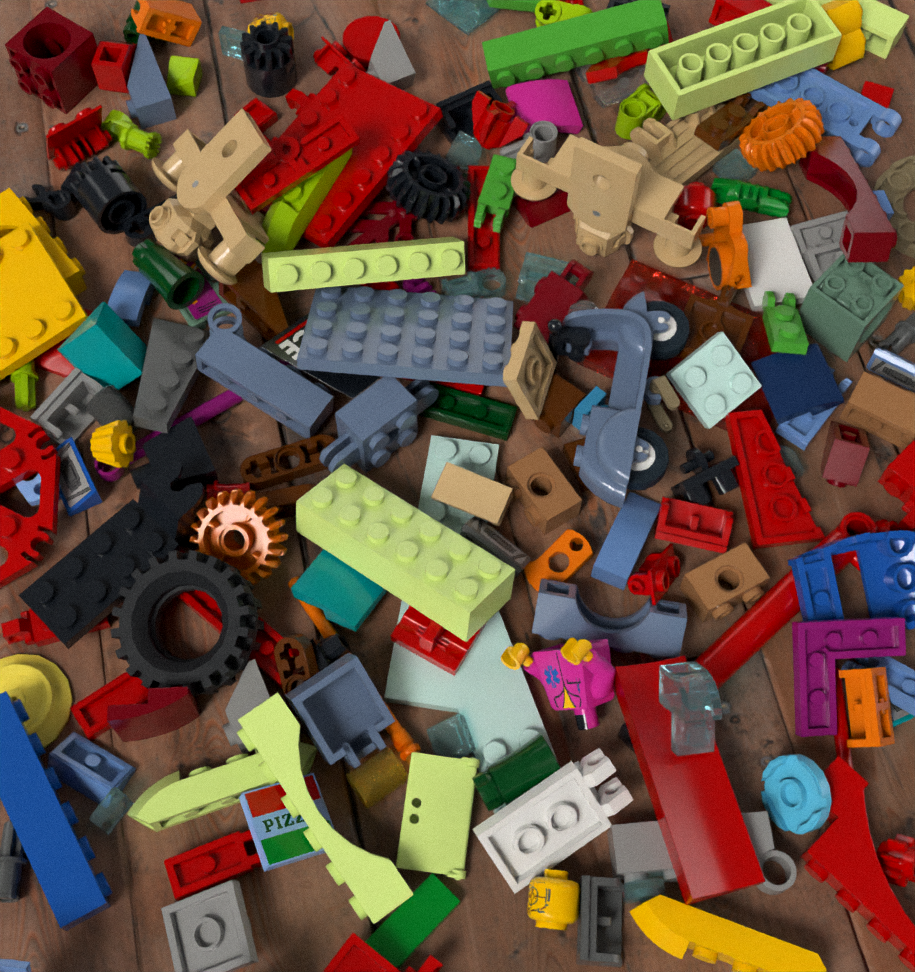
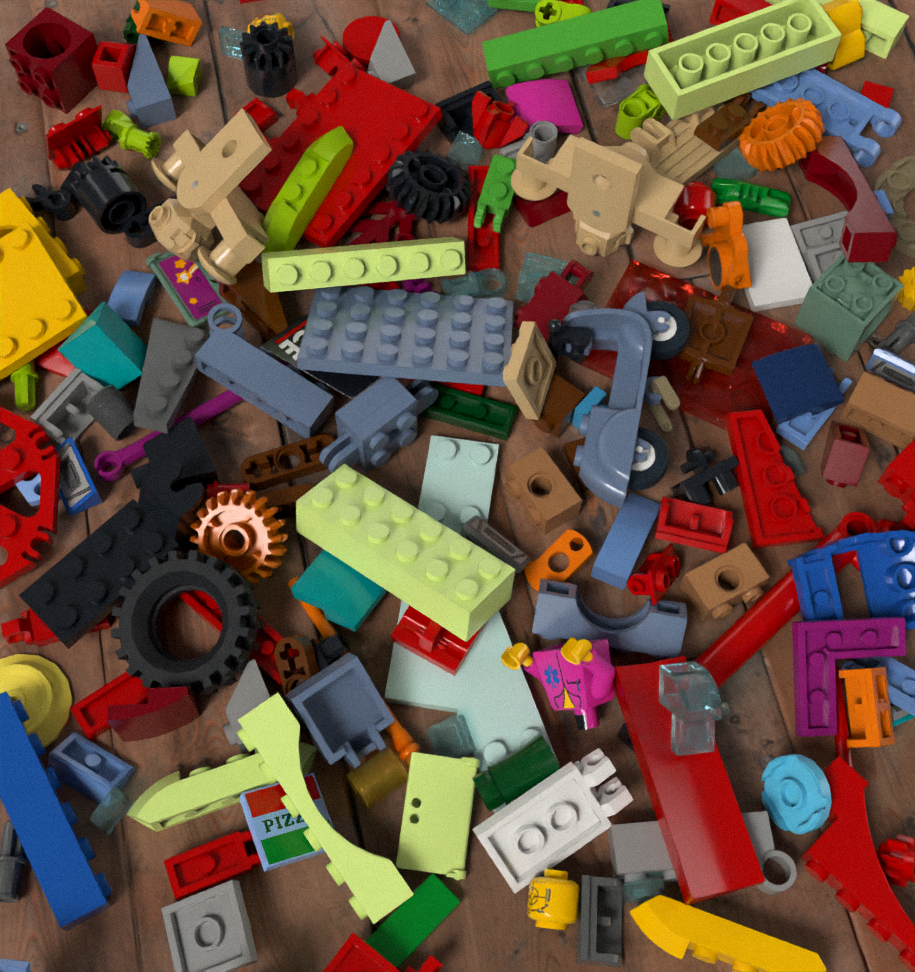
yellow piece [90,420,136,468] -> none
dark green plant [132,239,205,310] -> none
red hinge [234,113,360,215] -> none
tan hinge [431,462,513,526] -> none
light aqua plate [666,332,762,429] -> none
bright green hinge [762,291,809,355] -> none

